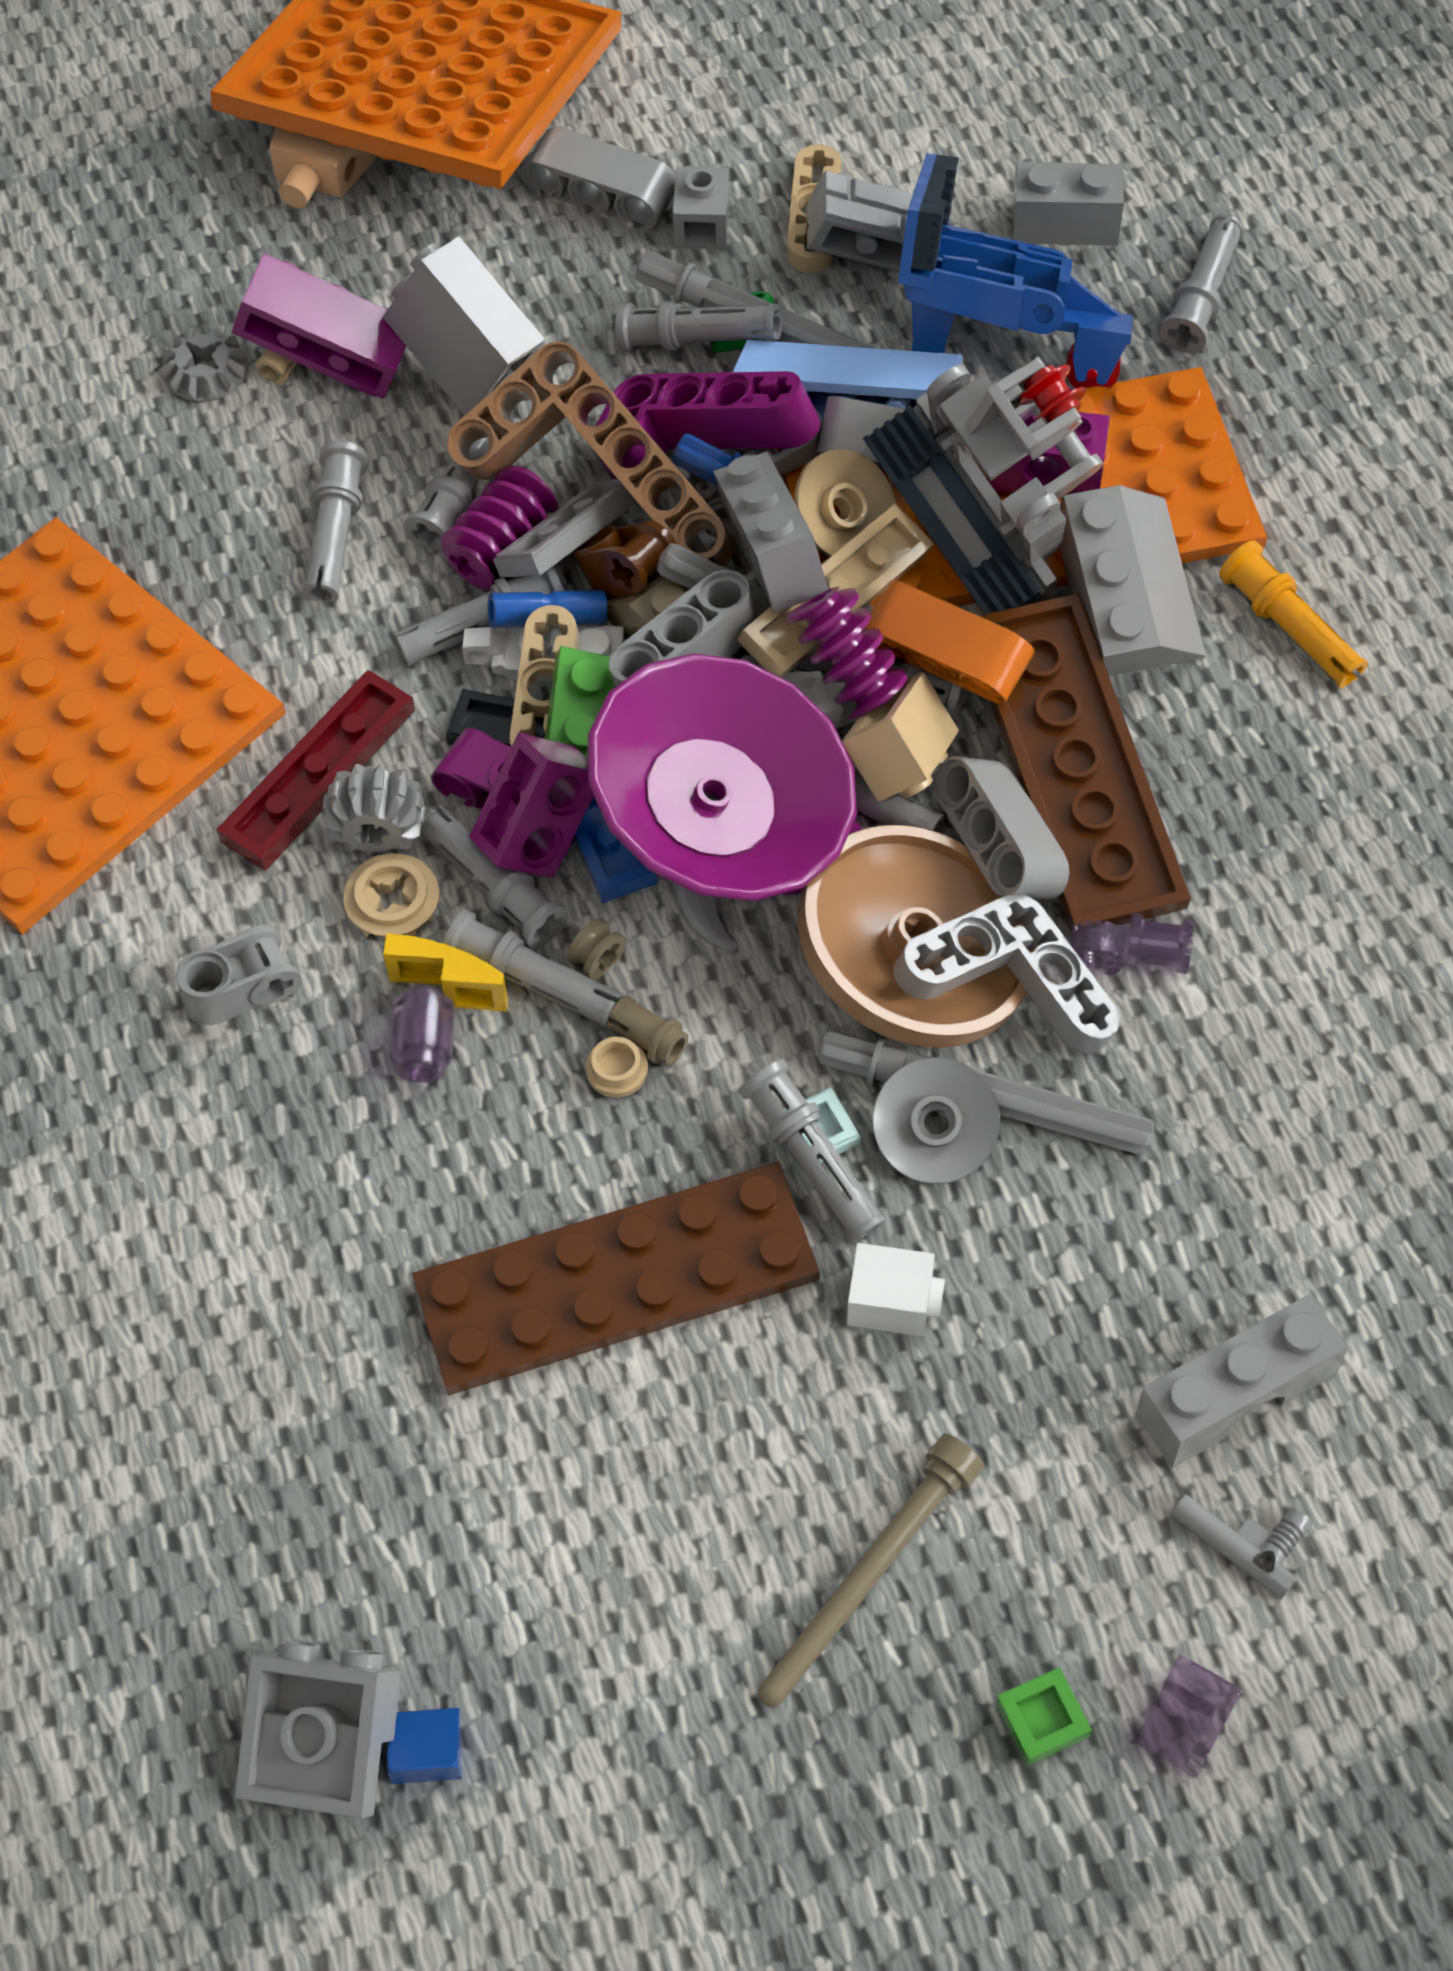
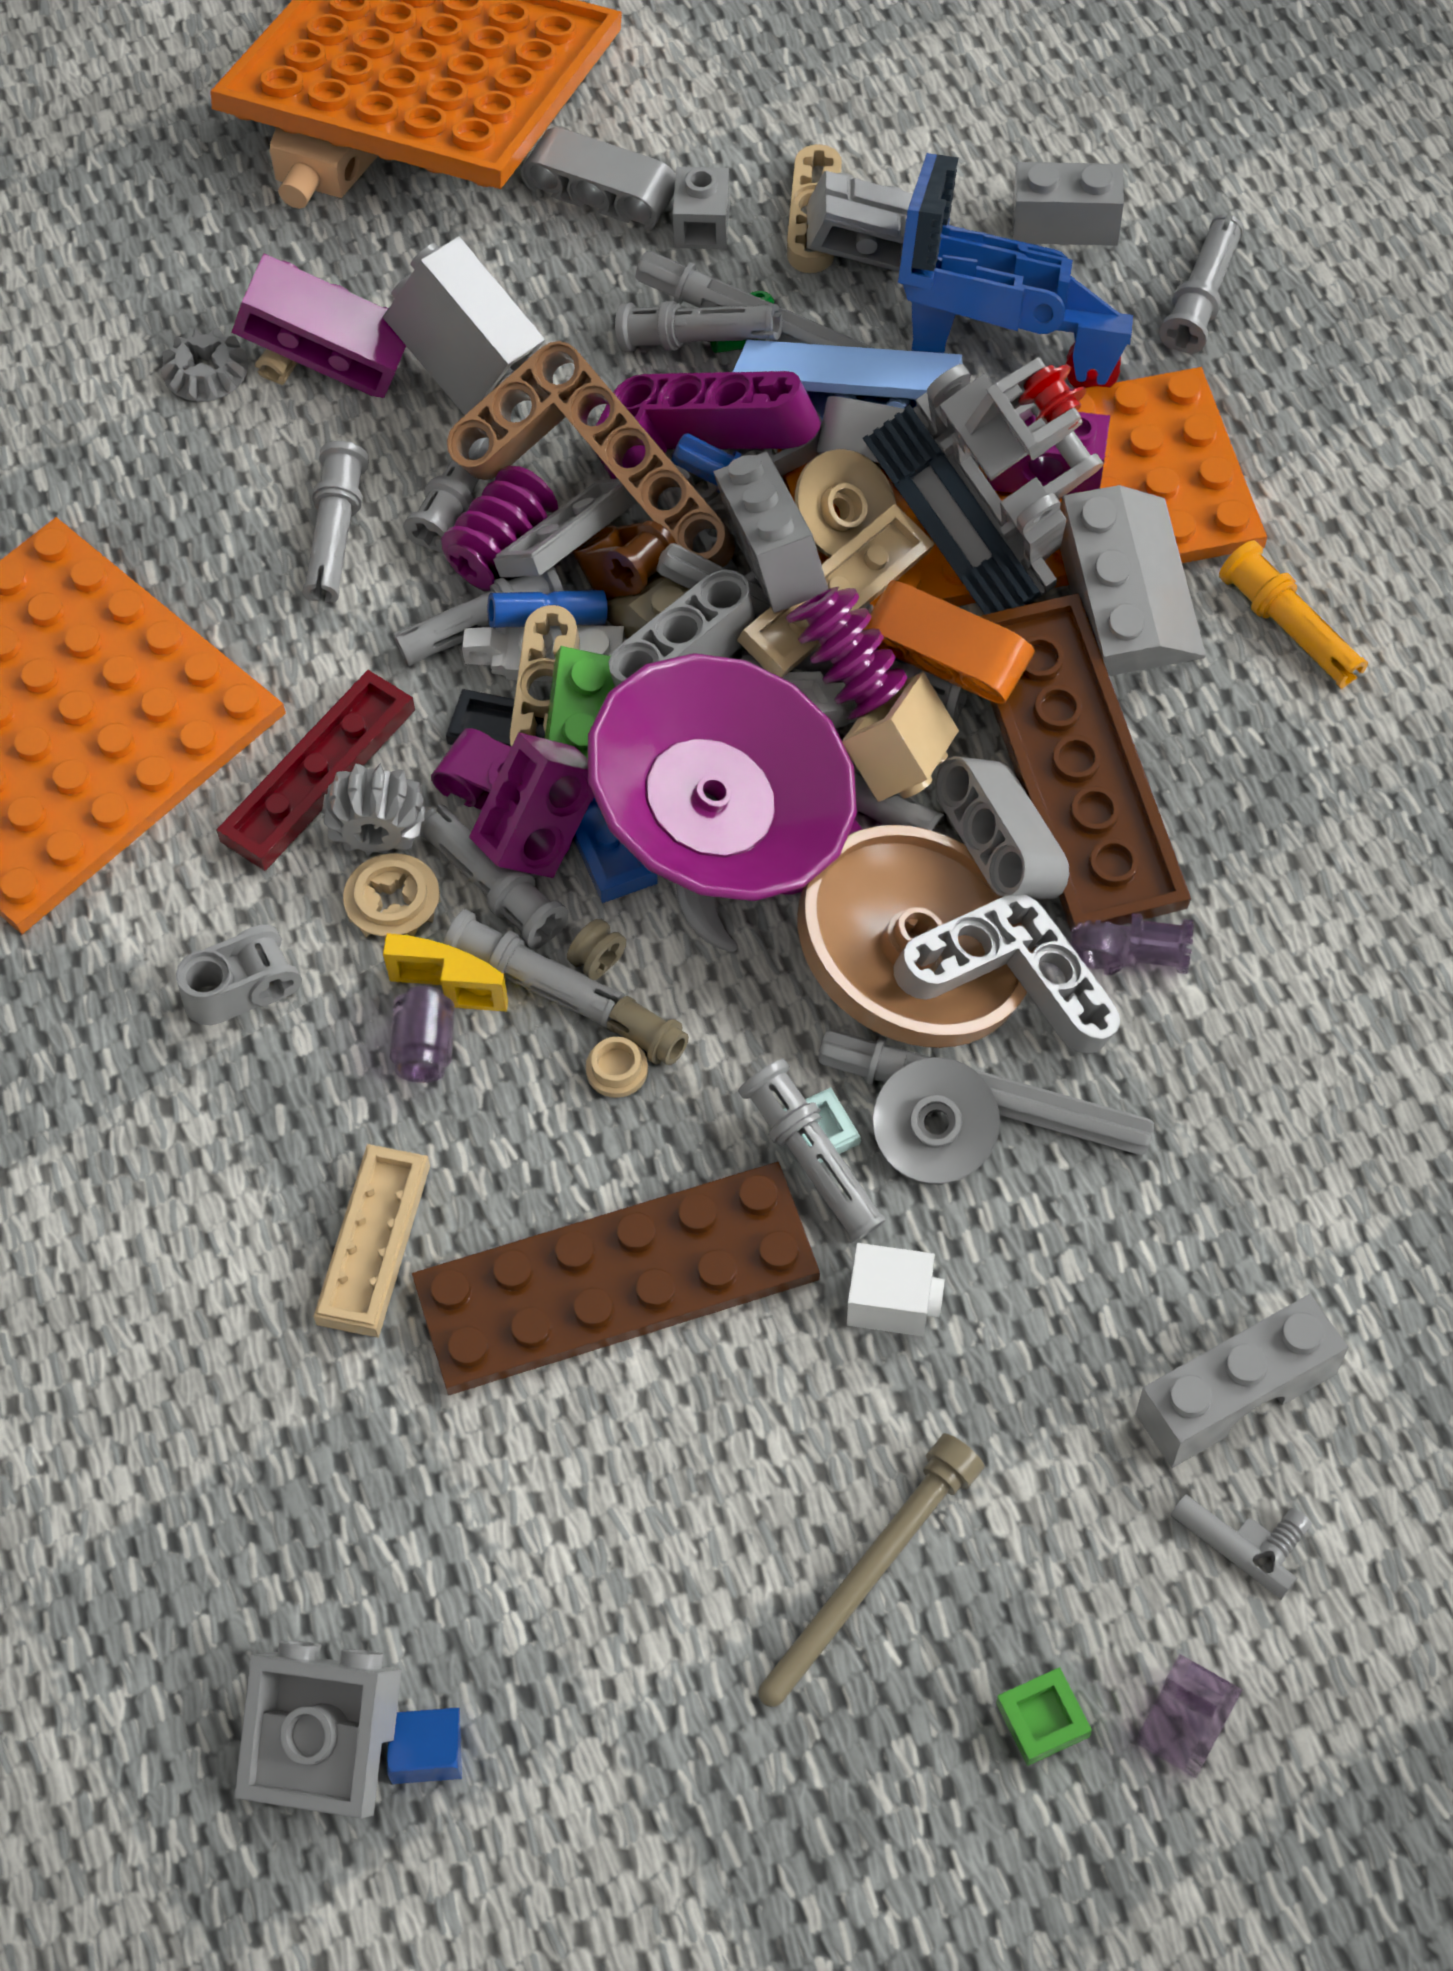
none -> tan plate [313,1144,430,1338]

